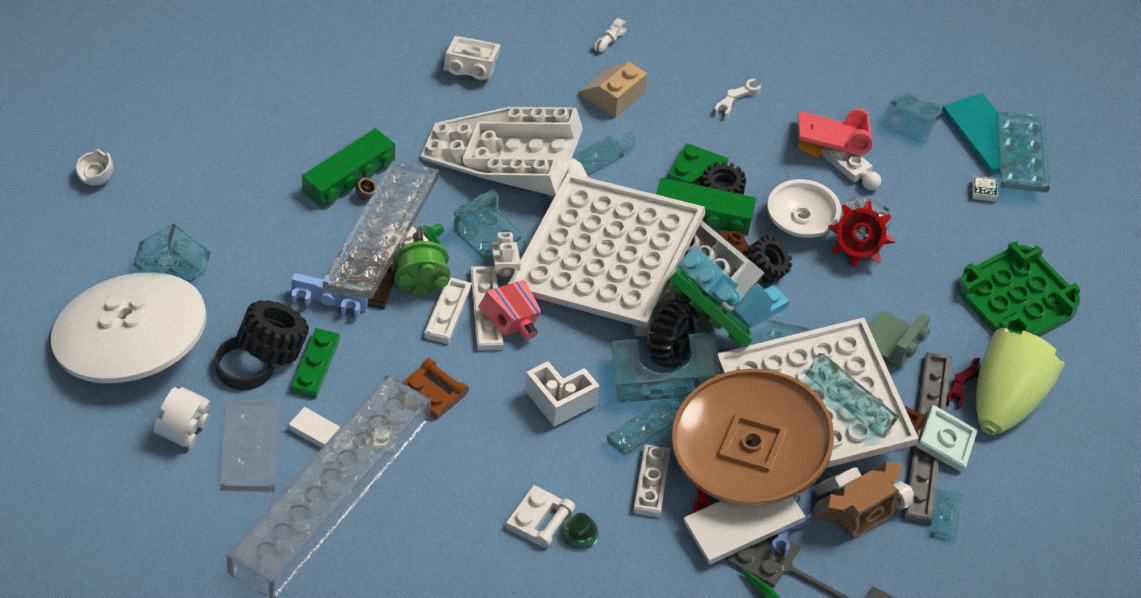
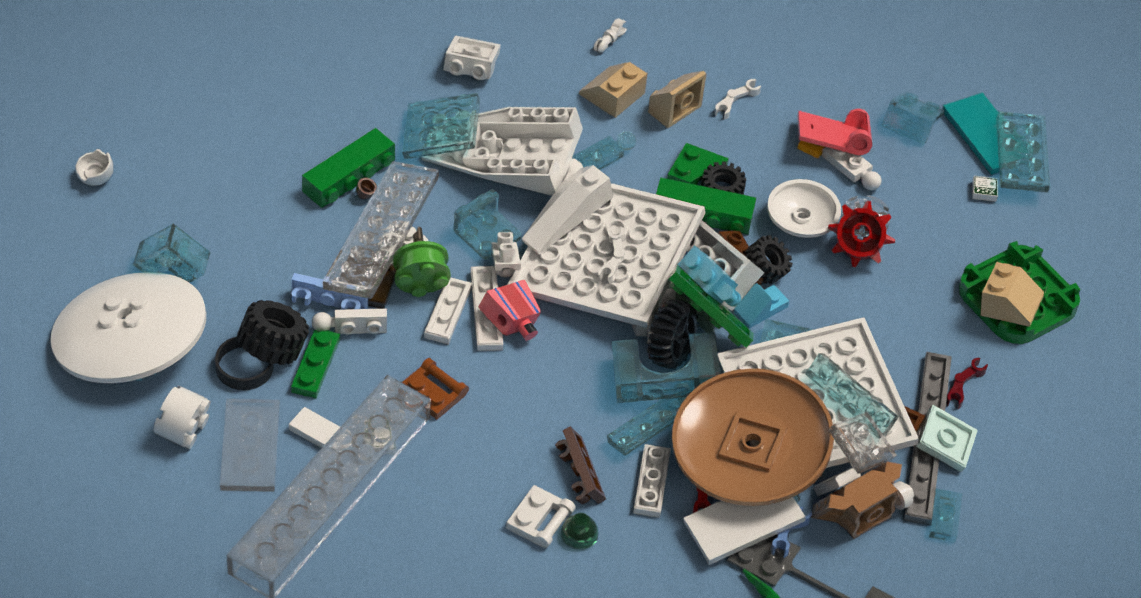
green bar [423,223,449,260] -> none
white brick [525,361,599,427] -> none
sand green bracket [868,311,930,368] -> none
yellowish green cylinder [976,328,1065,435] -> none
none -> white plate [312,309,387,335]
none -> clear light blue plate [402,93,480,159]
none -> white wedge [522,165,614,255]
none -> reddish brown plate [555,426,607,504]
none -> white piece [598,226,626,284]
none -> tan slope [648,71,707,128]
none -> clear plate [828,411,897,474]
none -> tan slope [981,262,1044,327]

